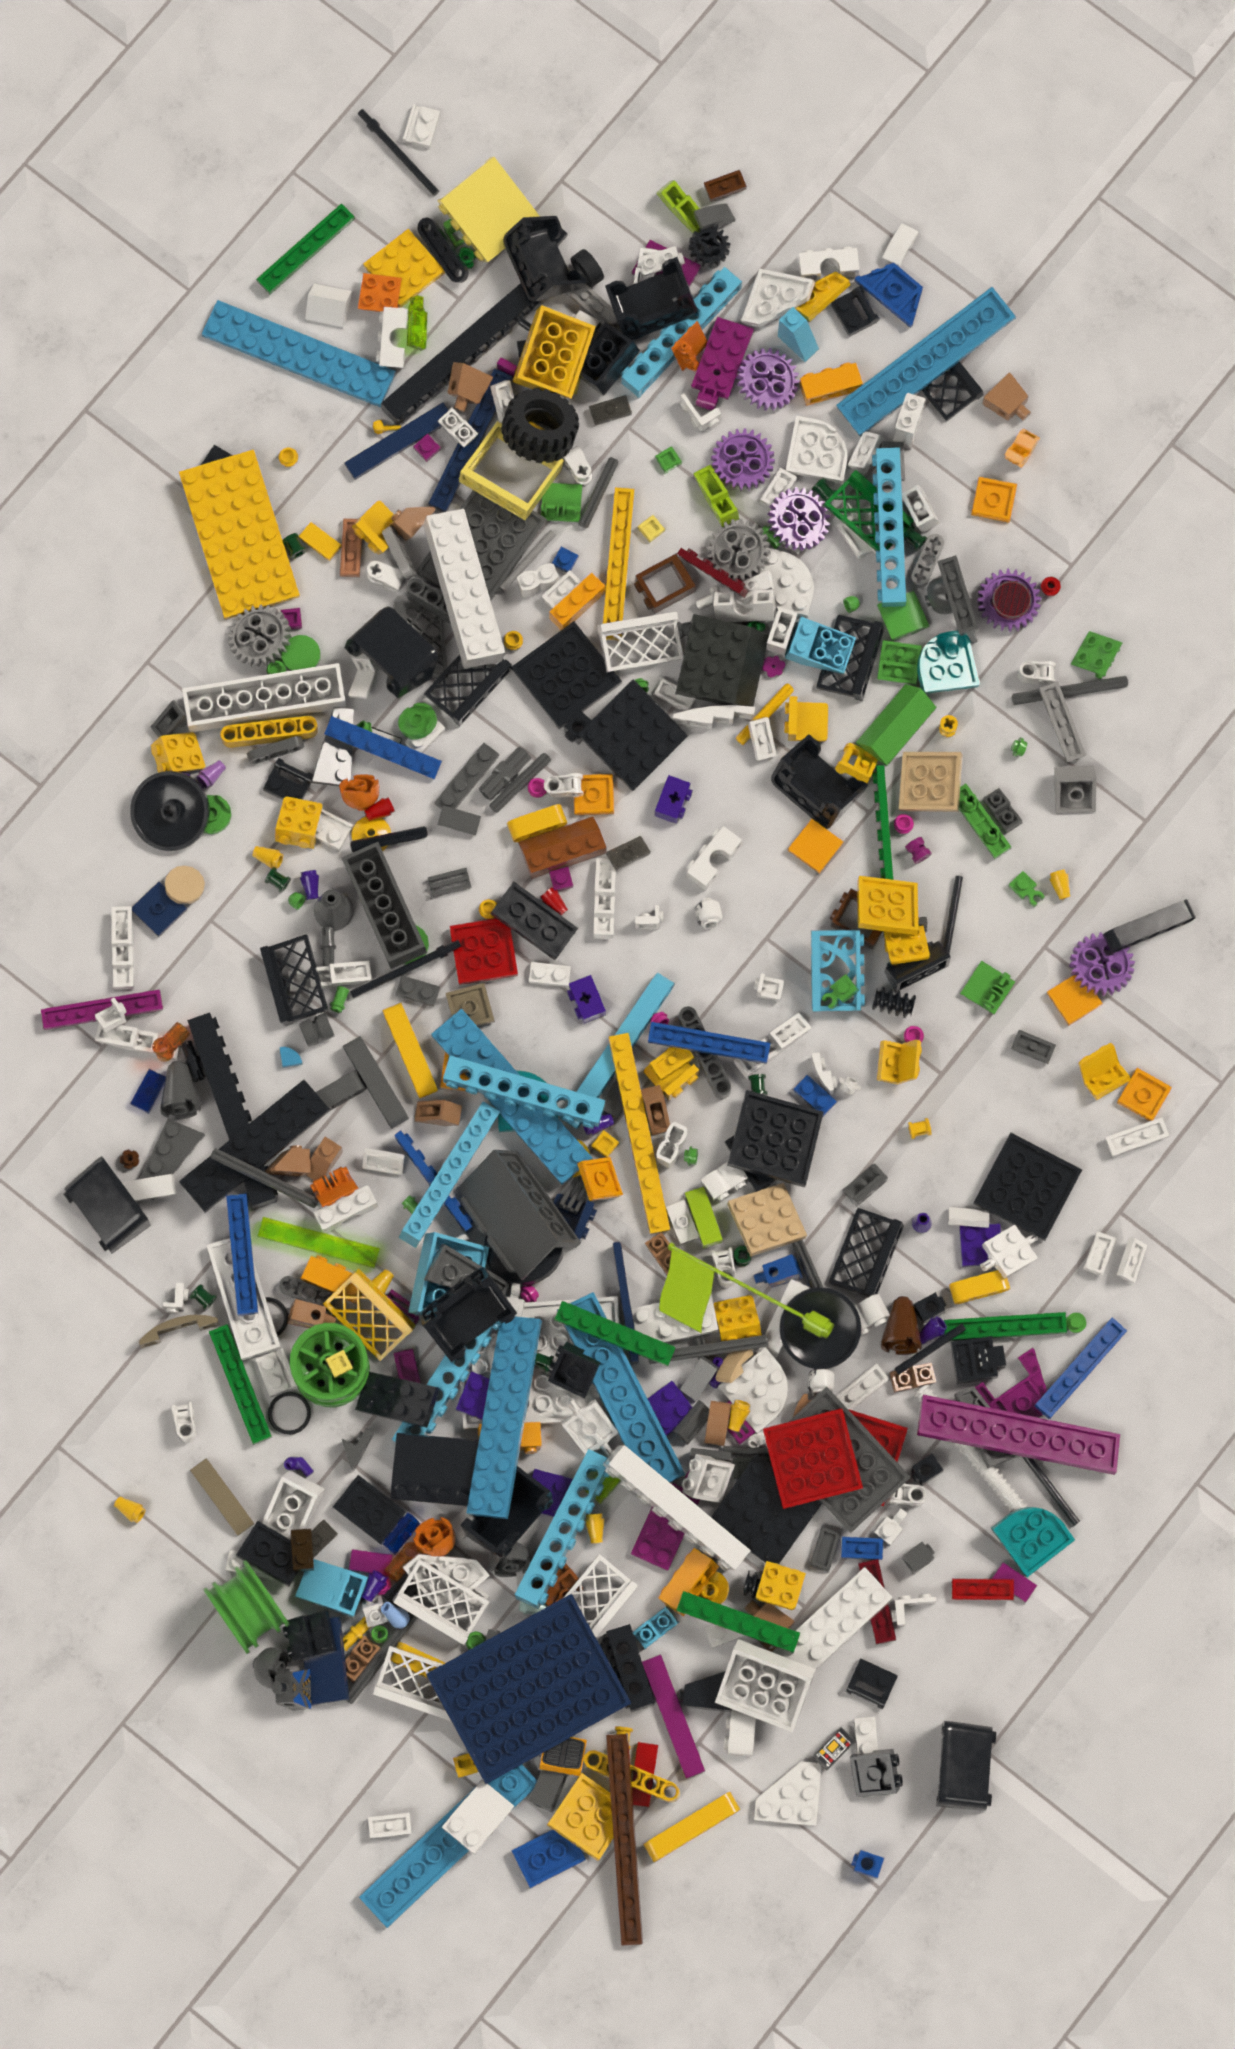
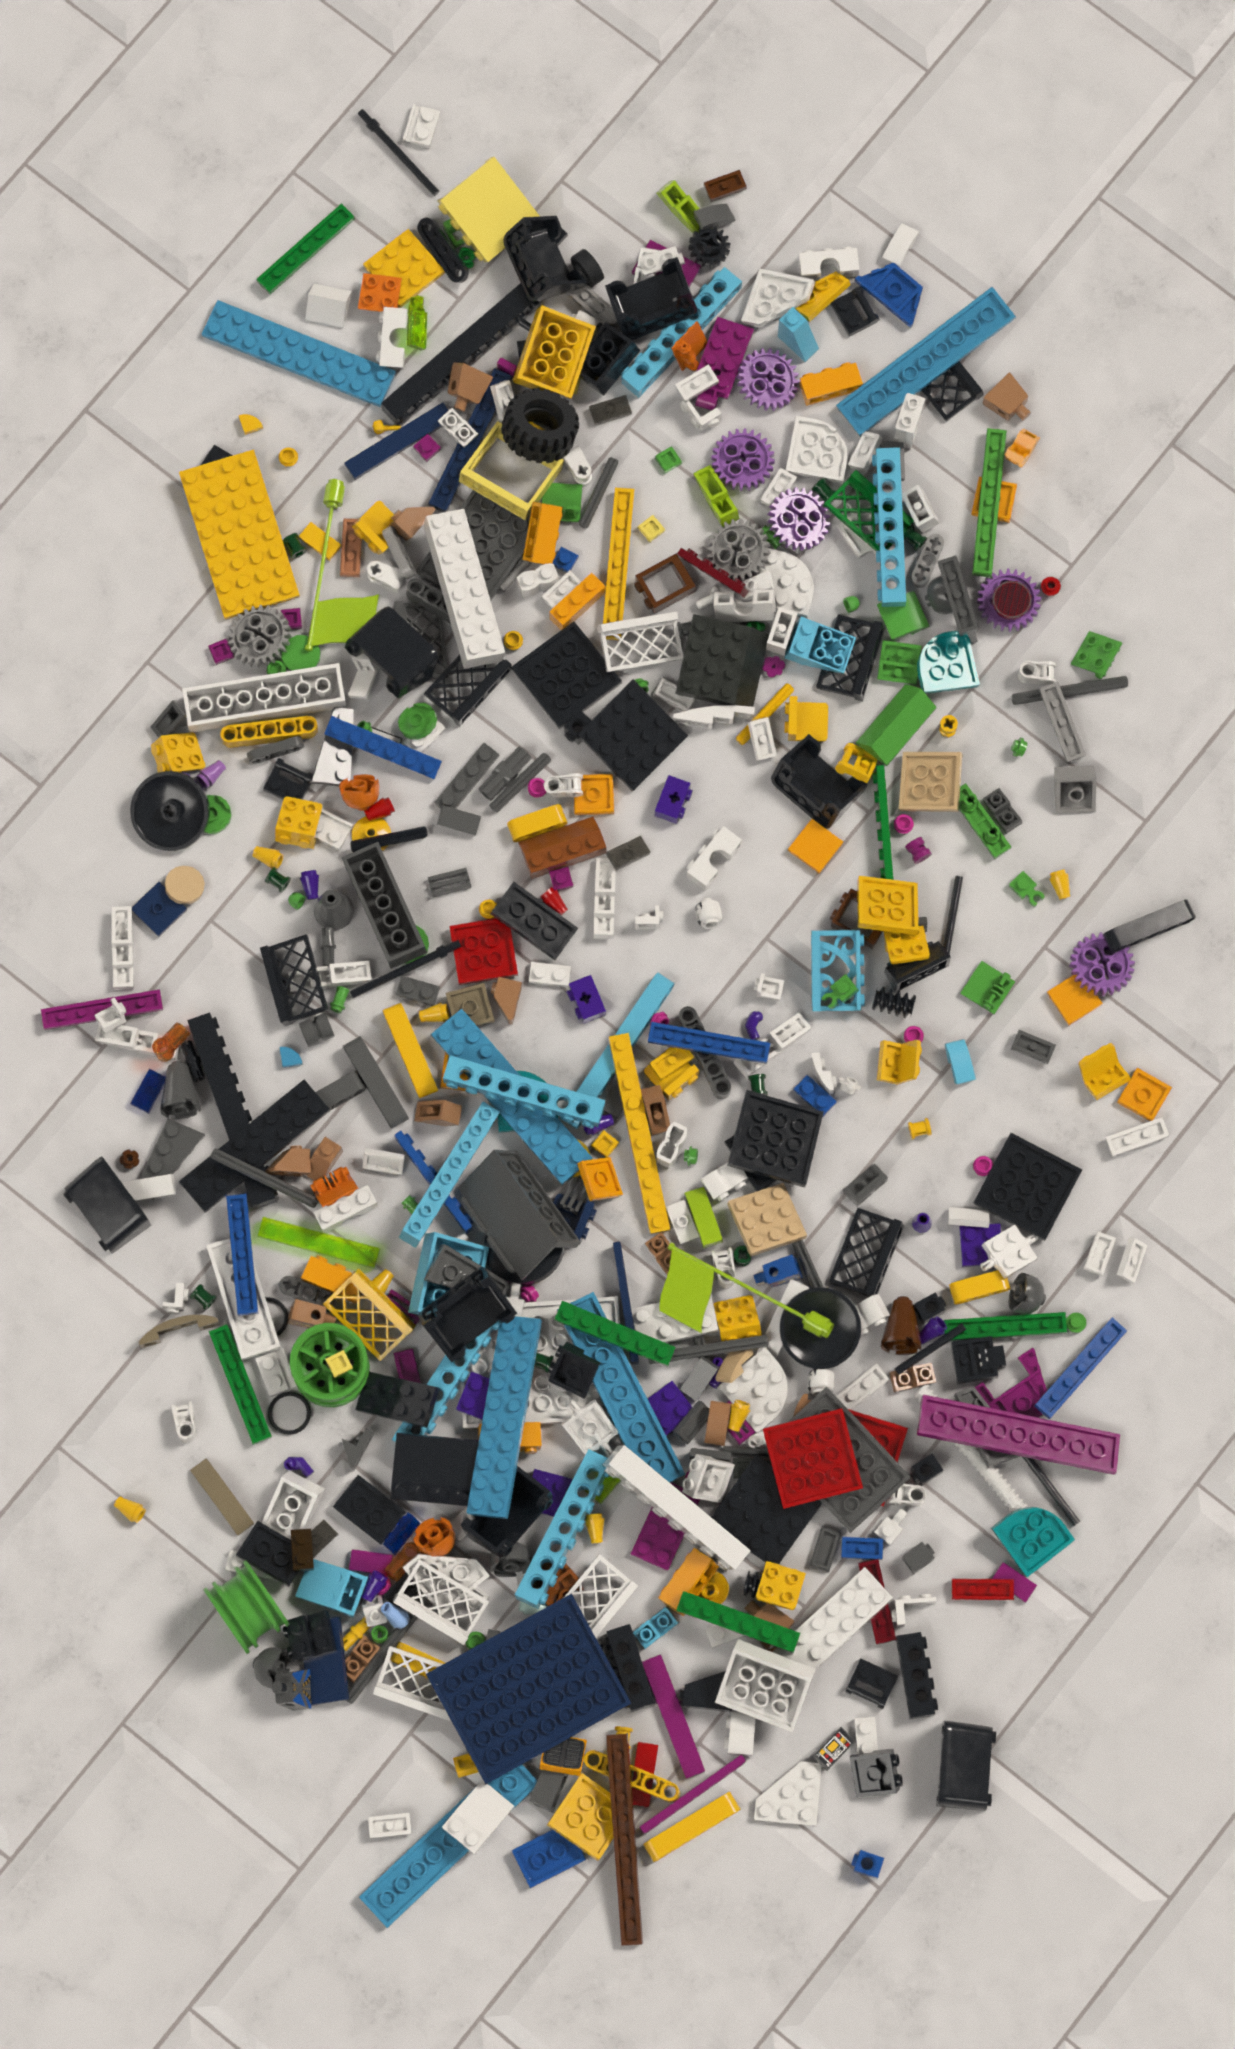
none -> magenta tile [208,639,234,665]
none -> yellow tile [238,414,263,435]
none -> lime flag [304,479,379,651]
none -> yellow cone [419,1003,450,1022]
none -> medium nougat slope [491,977,522,1025]
none -> light orange brick [522,502,563,564]
none -> magenta tile [639,1754,746,1834]
none -> white plate [675,364,719,402]
none -> dark purple arm [745,1011,763,1040]
none -> black brick [896,1632,938,1720]
none -> medium azure slope [945,1039,976,1084]
none -> bright green tile [972,428,1007,578]
none -> dark pink plate [973,1156,993,1176]
none -> dark grey cylinder [1008,1273,1046,1315]

